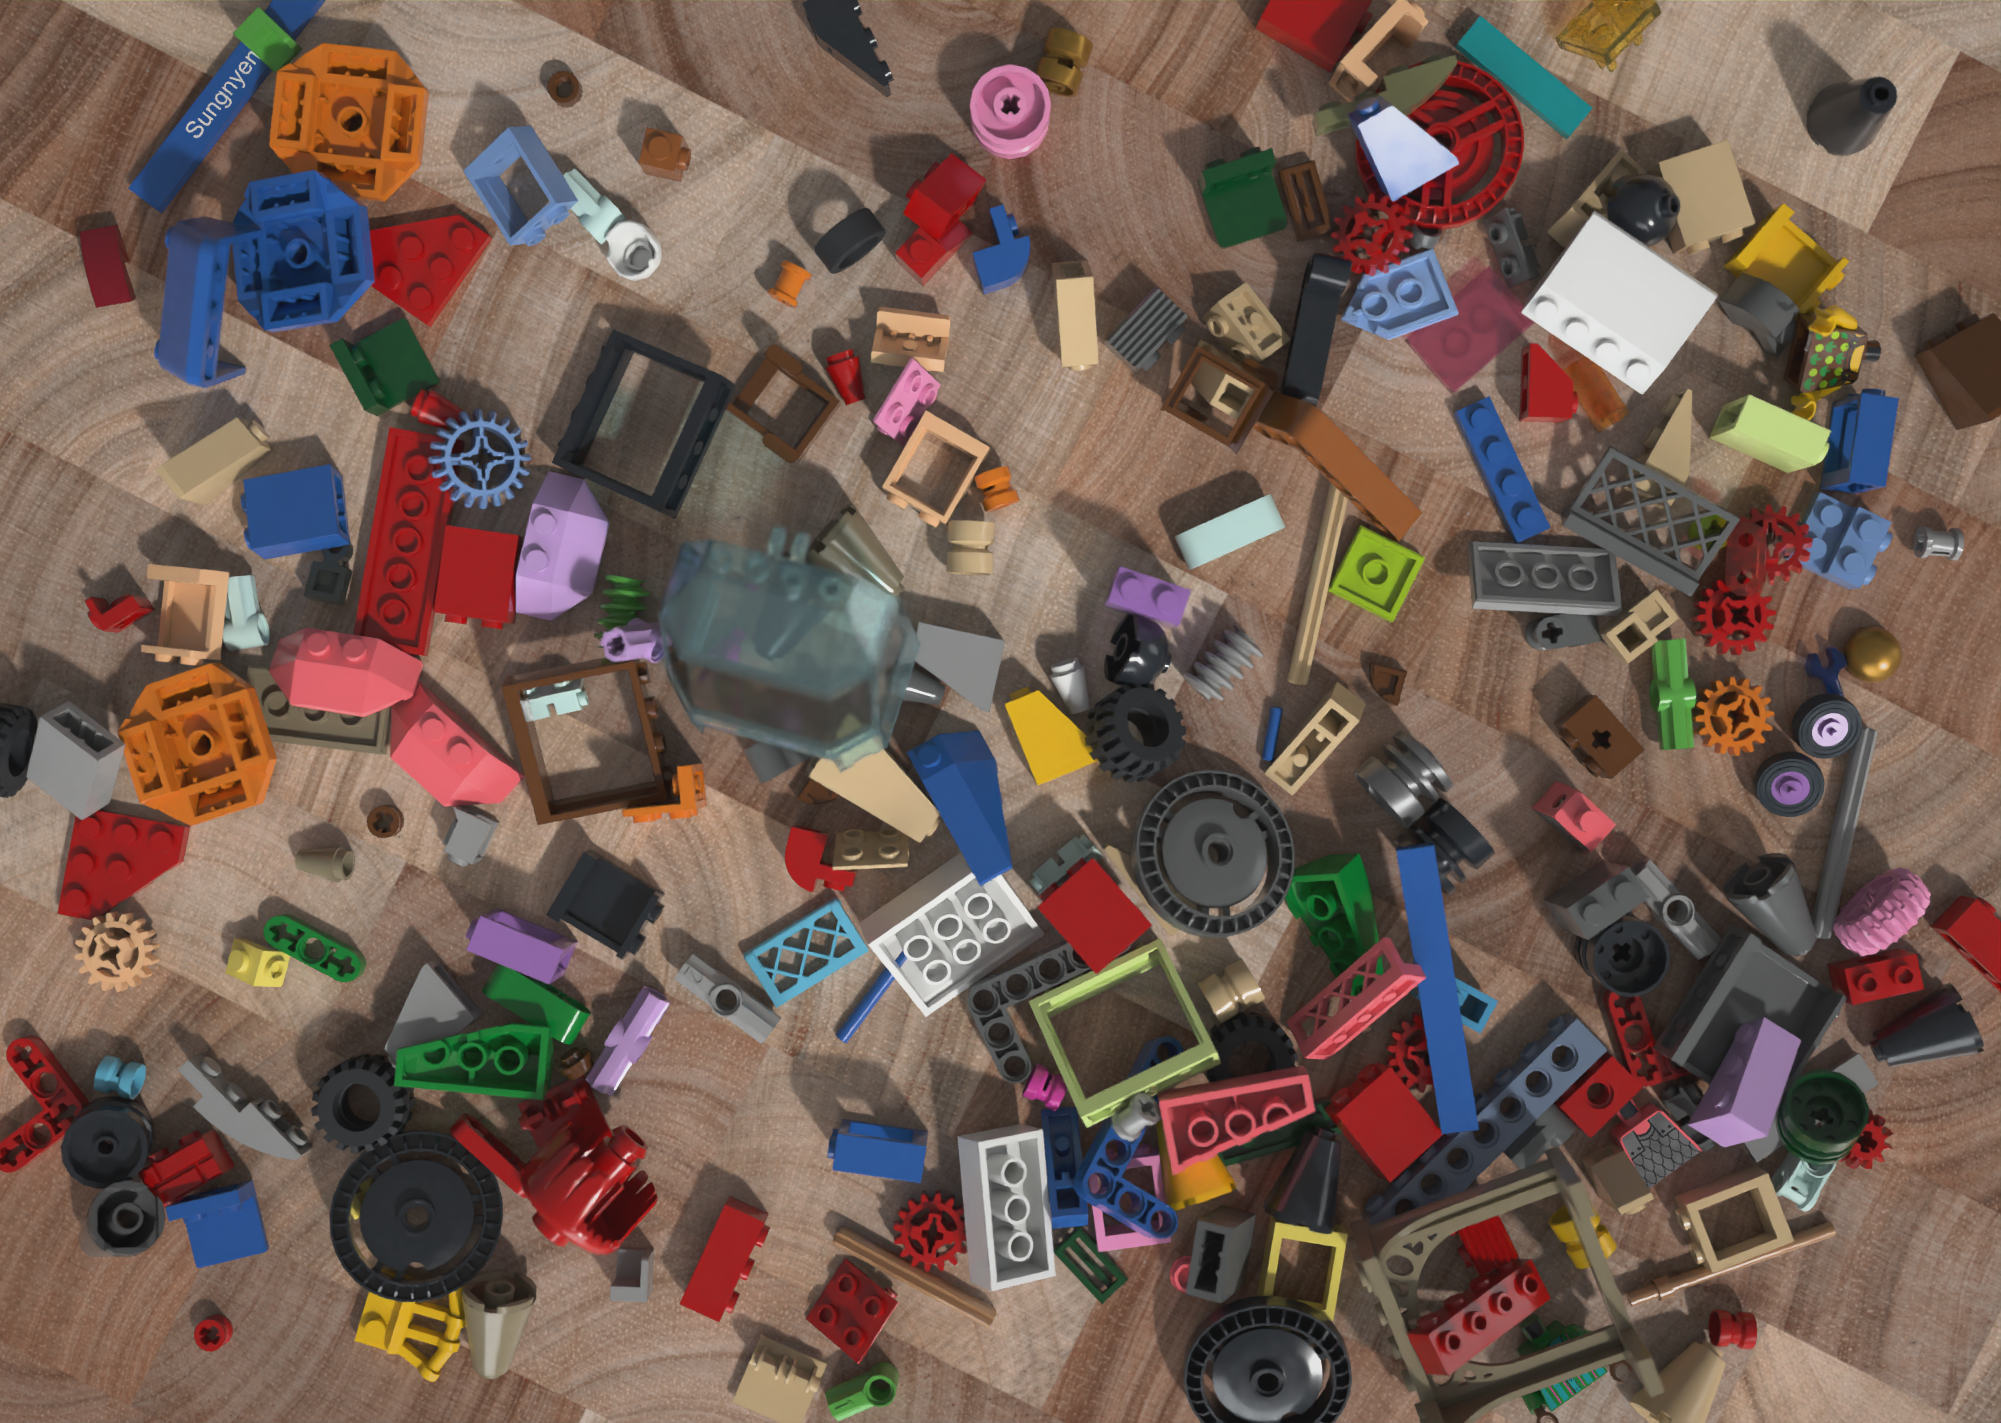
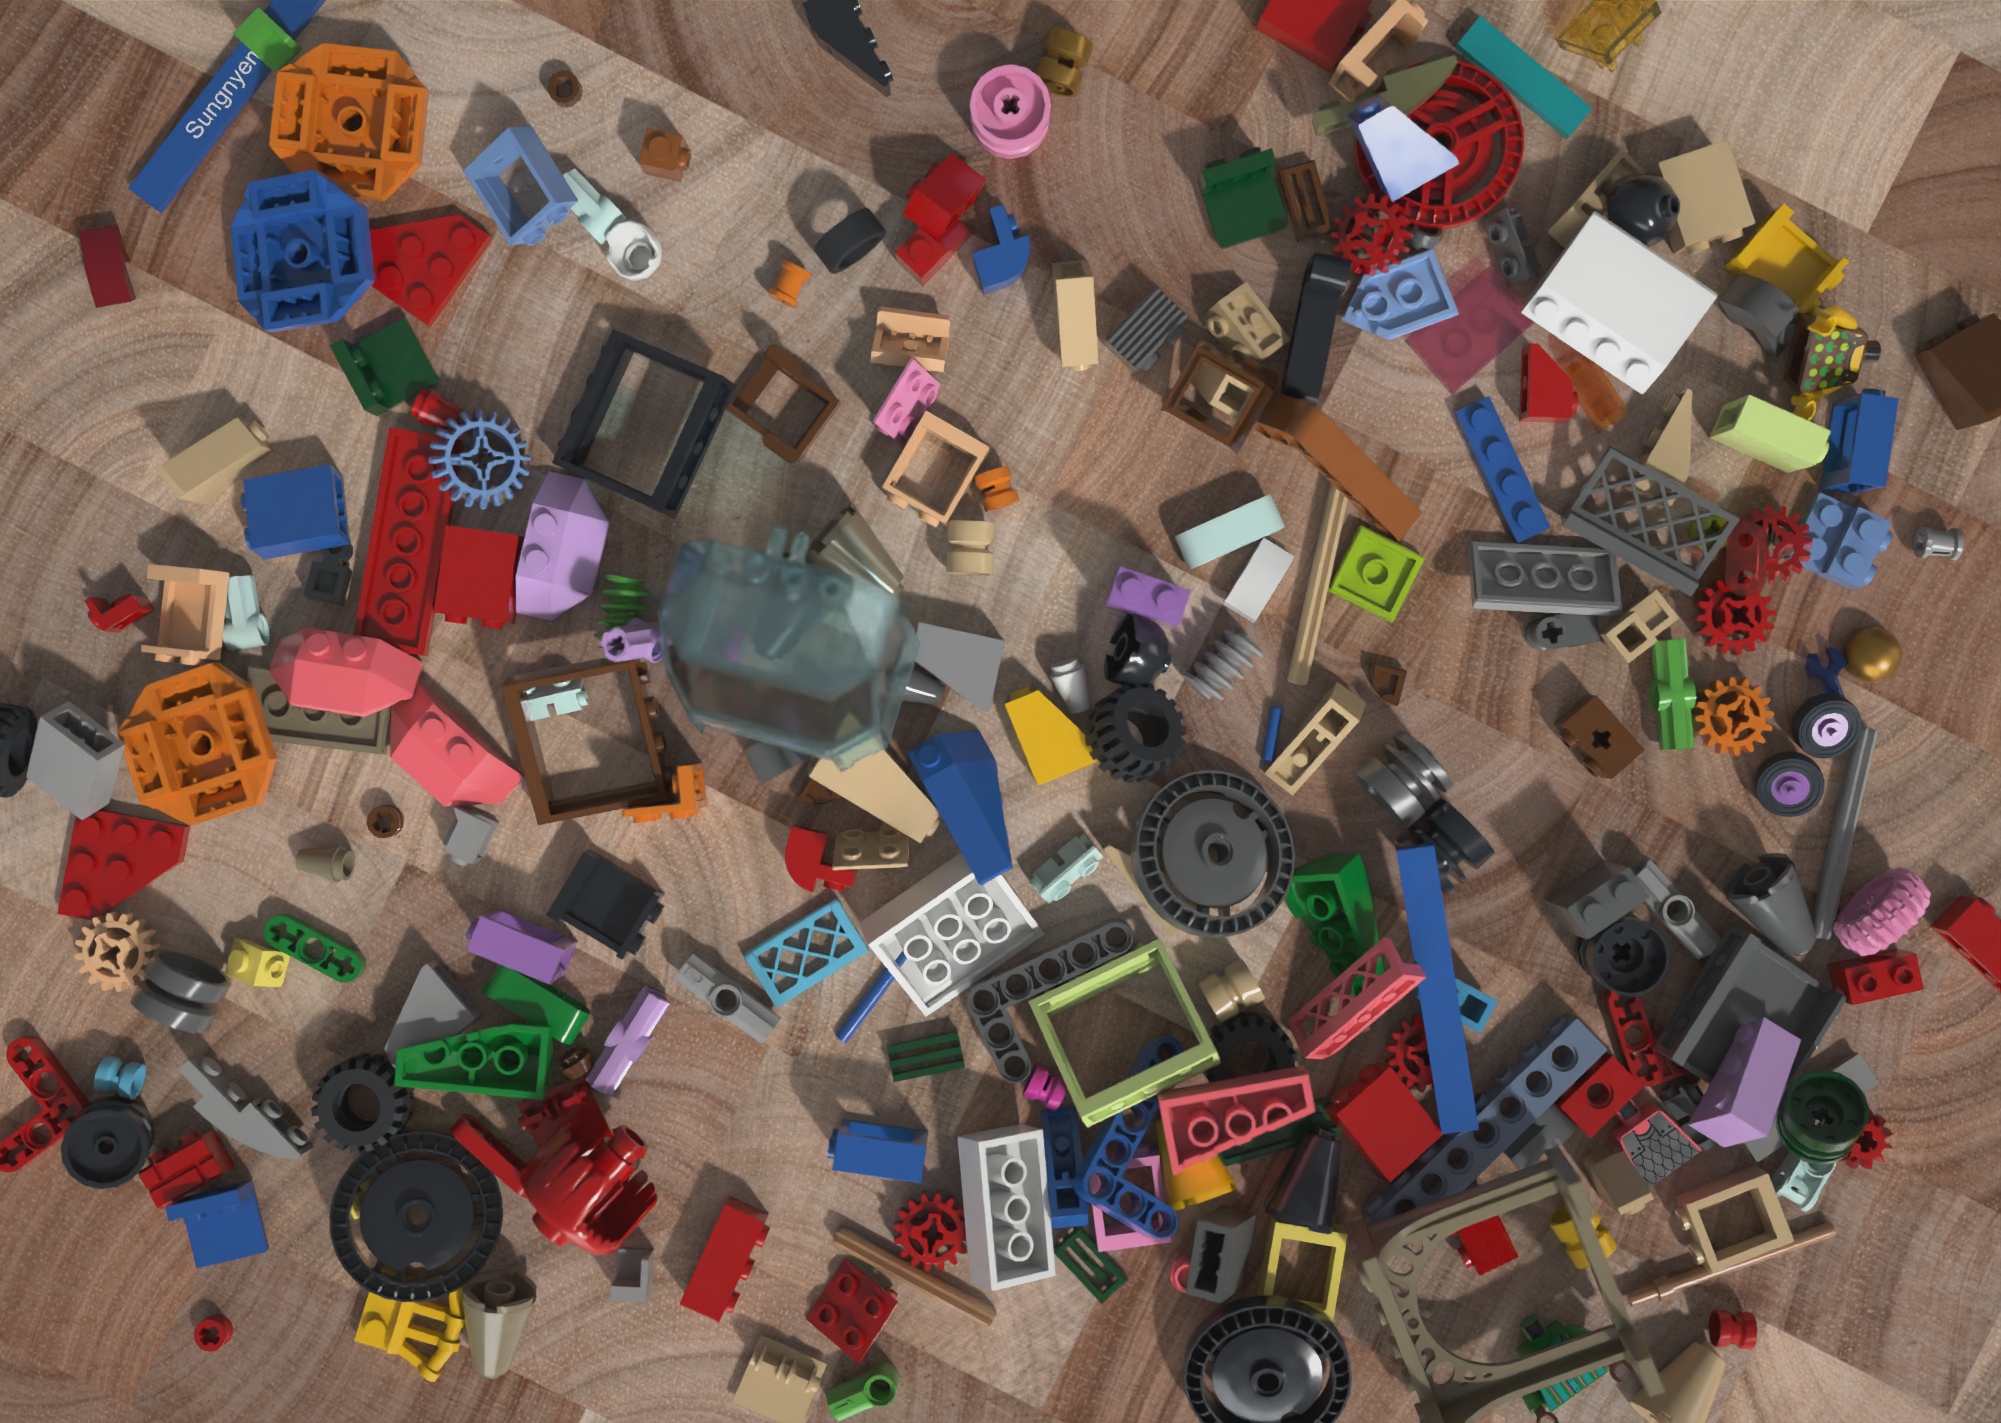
dark grey cone [79,1181,166,1257] -> none
blue windscreen [154,216,262,388] -> none
red cone [825,348,866,405] -> none
red brick [1037,857,1152,975] -> none
light grey bush [1111,1093,1161,1141] -> none
red brick [1407,1259,1551,1376] -> none
coral torso [1532,781,1616,854] -> none
black cone [1807,77,1897,156] -> none
black cone [1869,983,1984,1067] -> none
none -> dark grey wheel [130,950,231,1033]
none -> dark green tile [886,1030,965,1082]
none -> white slope [1223,538,1295,623]

